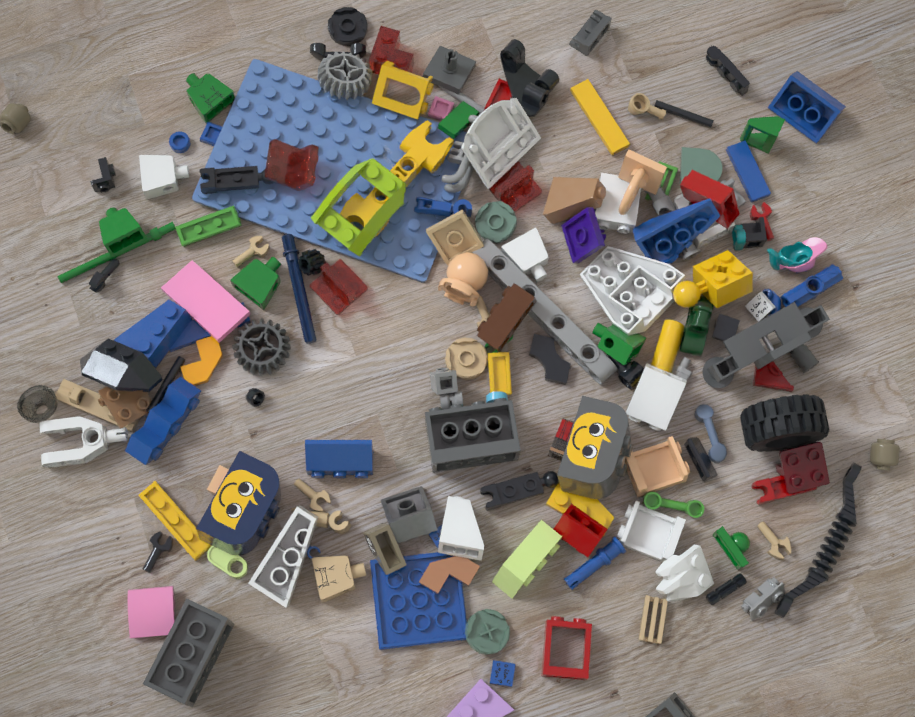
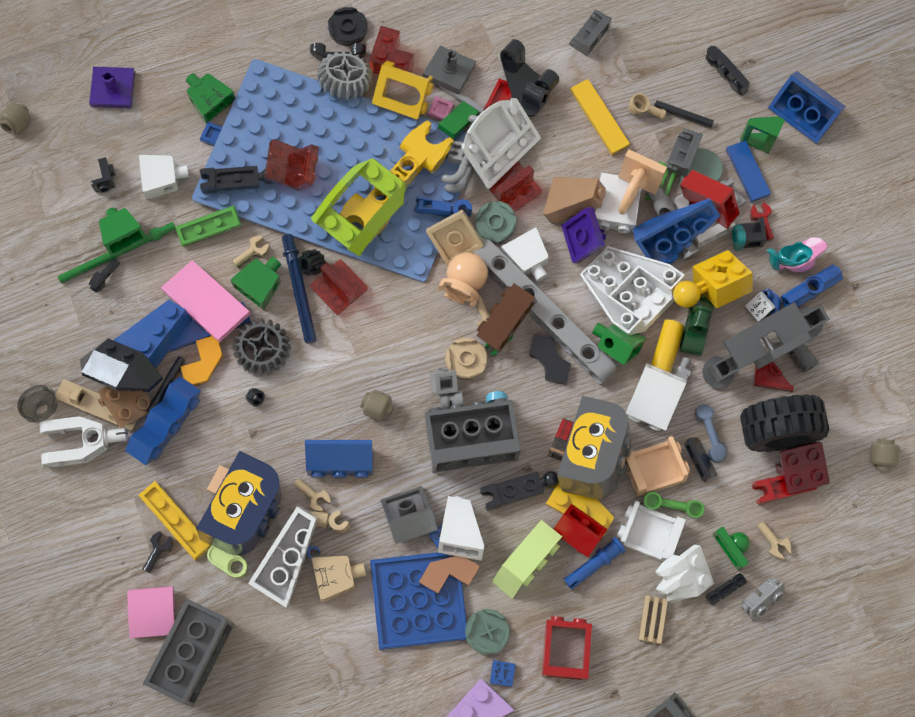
blue tile [169,132,191,153] -> none
dark tan slope [363,523,406,575] -> none
yellow tile [488,352,512,395] -> none
black pin [606,354,644,389] -> none
black panel [712,314,740,348] -> none
black piece [774,462,862,618] -> none
none -> dark purple tile [89,66,135,108]
none -> dark tan head [360,390,394,421]
none -> dark grey hinge [666,129,703,177]

